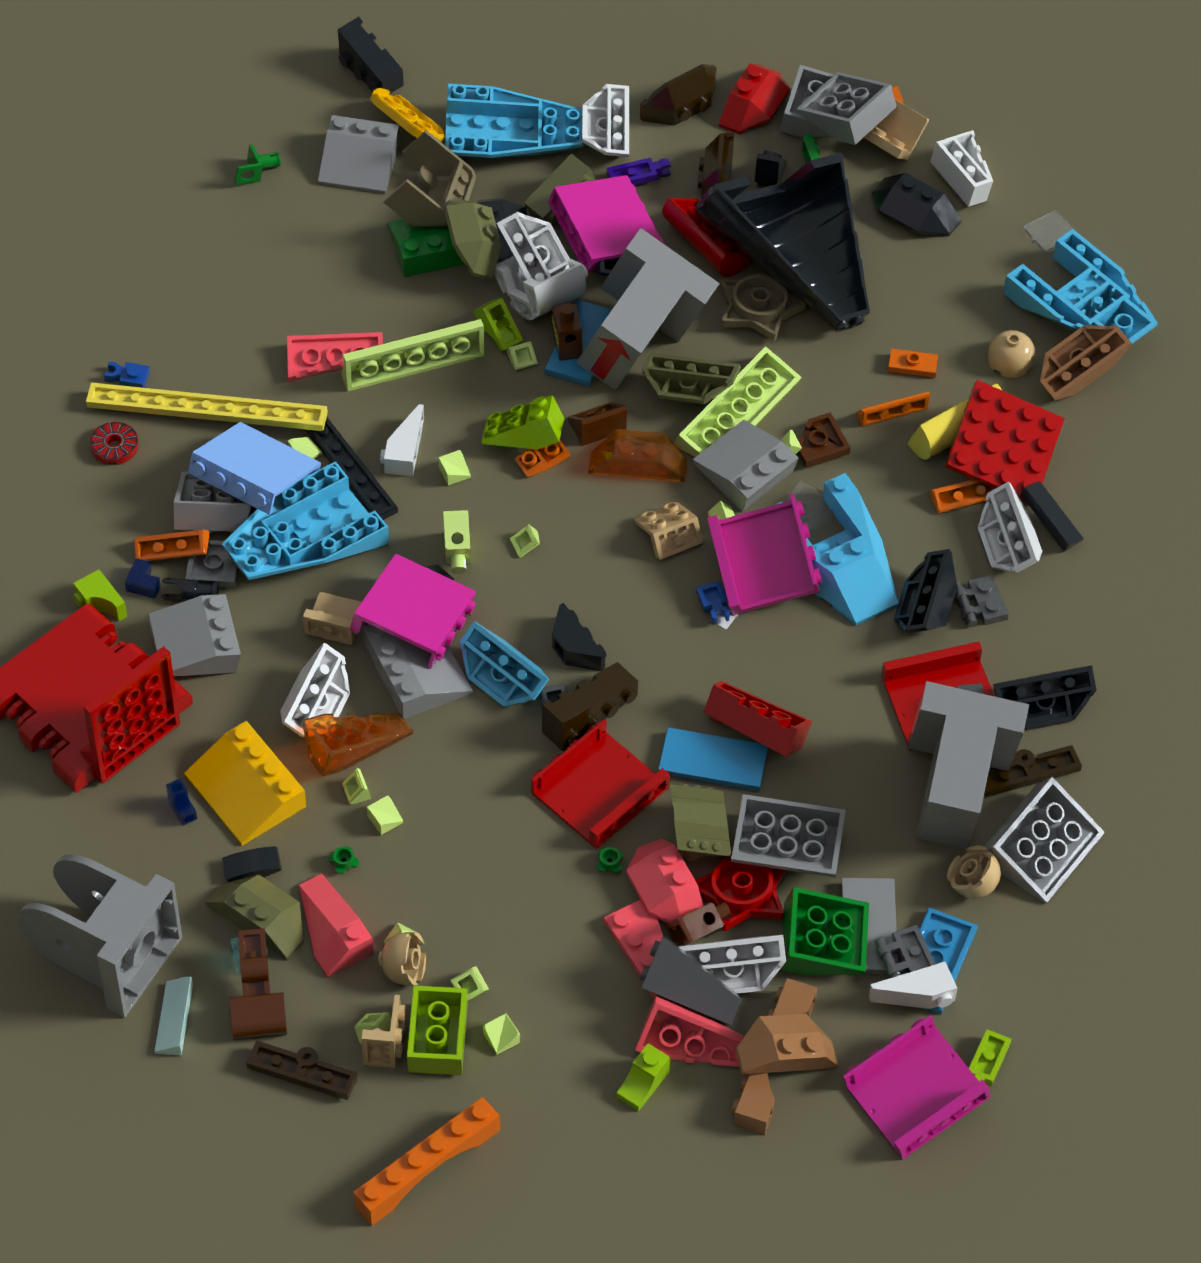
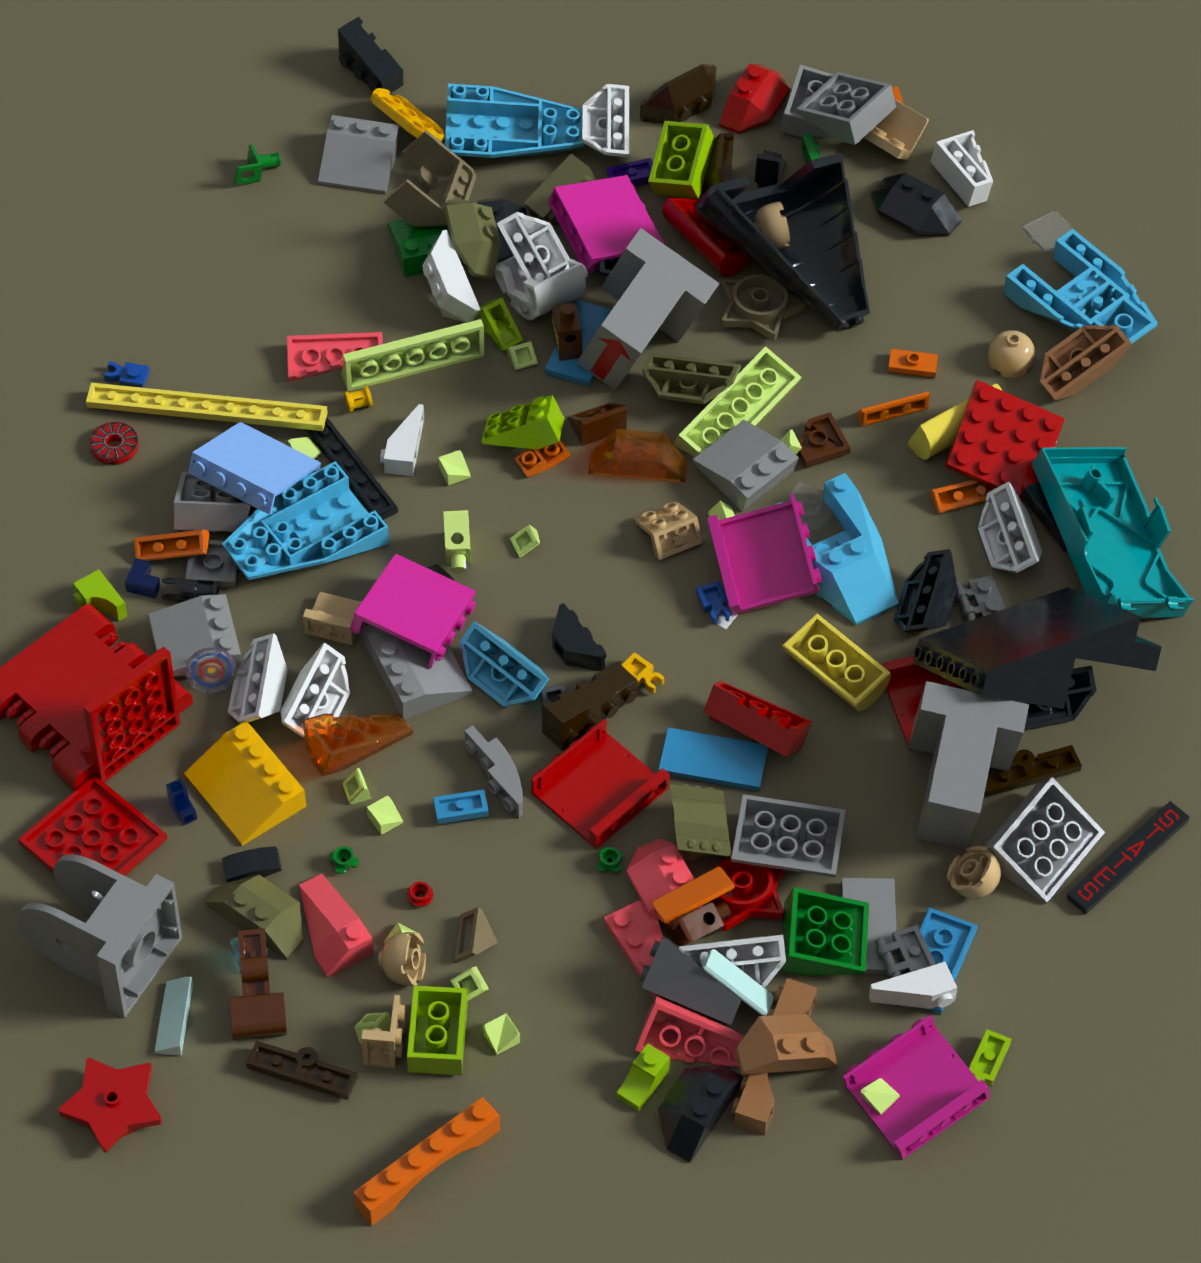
none -> red plate [18,774,167,876]
none -> red plate [58,1058,162,1153]
none -> clear tile [186,647,237,695]
none -> white wedge [228,633,288,724]
none -> yellow bush [344,386,373,413]
none -> red plate [407,881,433,907]
none -> white wedge [422,230,481,323]
none -> dark azure plate [433,789,489,824]
none -> dark tan slope [454,907,498,962]
none -> light grey slope [464,725,523,818]
none -> yellow plate [621,652,664,694]
none -> lime brick [648,121,715,199]
none -> orange slope [652,867,735,924]
none -> black wedge [658,1065,744,1163]
none -> light aqua slope [701,949,774,1016]
none -> tan cylinder [754,202,790,249]
none -> light yellow brick [782,613,891,711]
none -> yellowish green slope [860,1078,900,1115]
none -> black panel [914,587,1162,709]
none -> teal piece [1032,447,1194,618]
none -> black tile [1066,801,1190,914]

